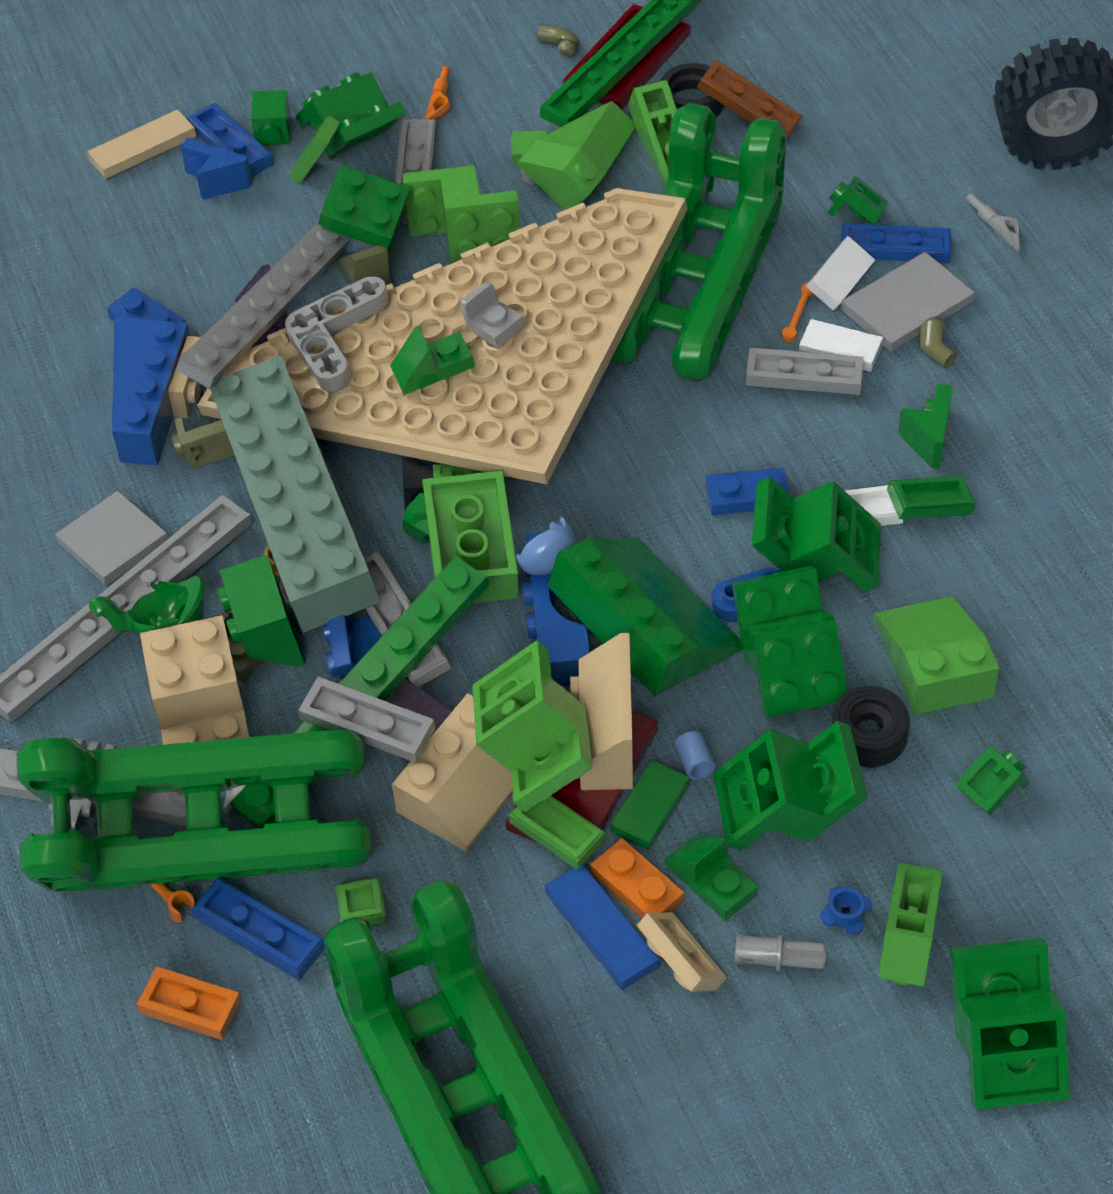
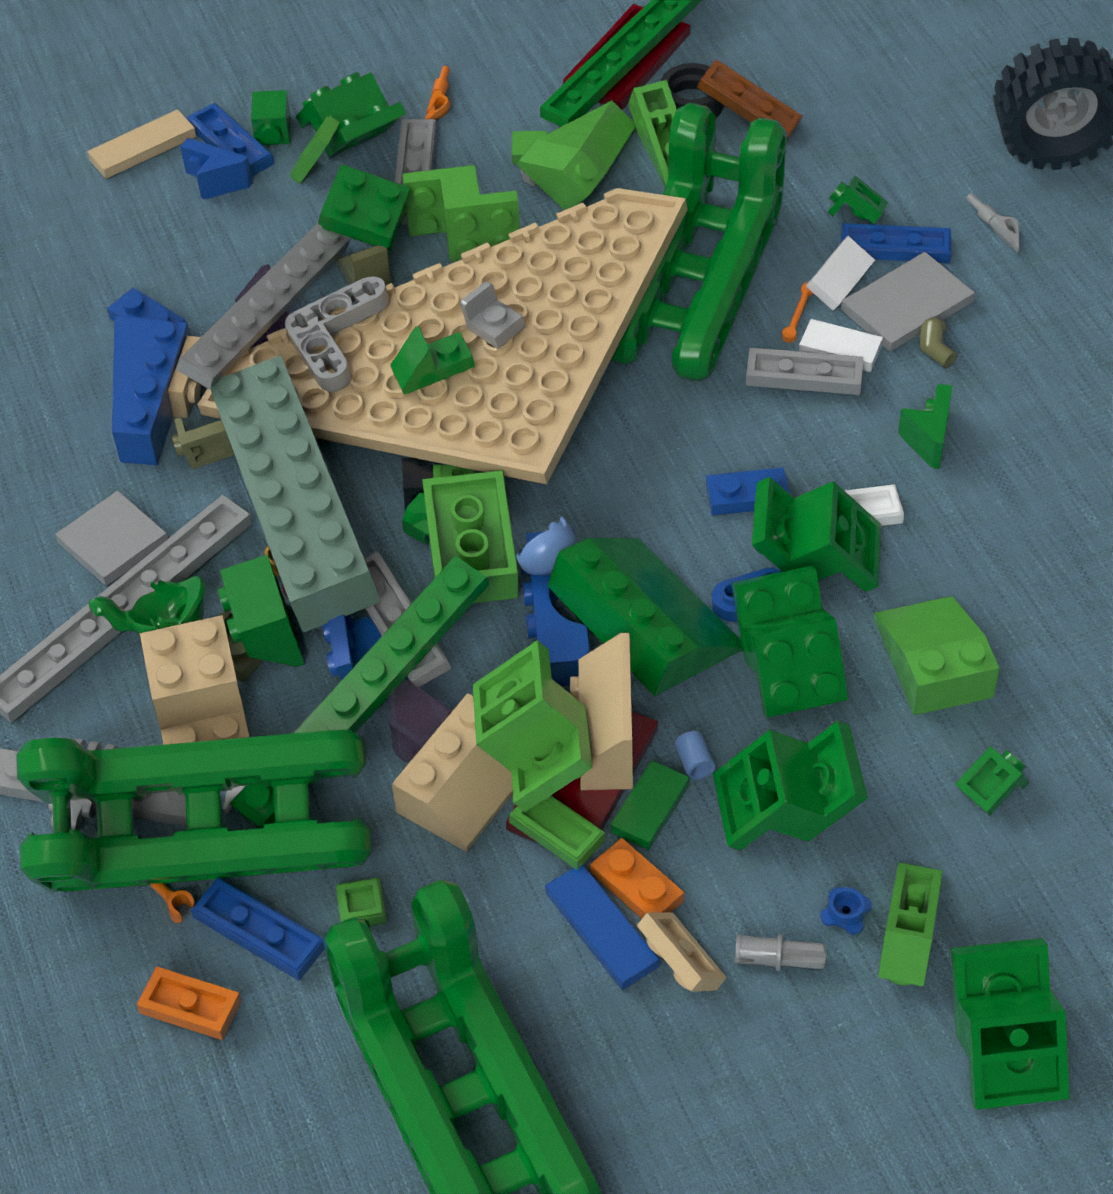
light grey plate [298,676,435,763] -> none
olive arm [537,24,579,56] -> none
green slope [665,834,758,921] -> none
black tyre [831,686,910,767] -> none
green tile [887,476,976,520] -> none

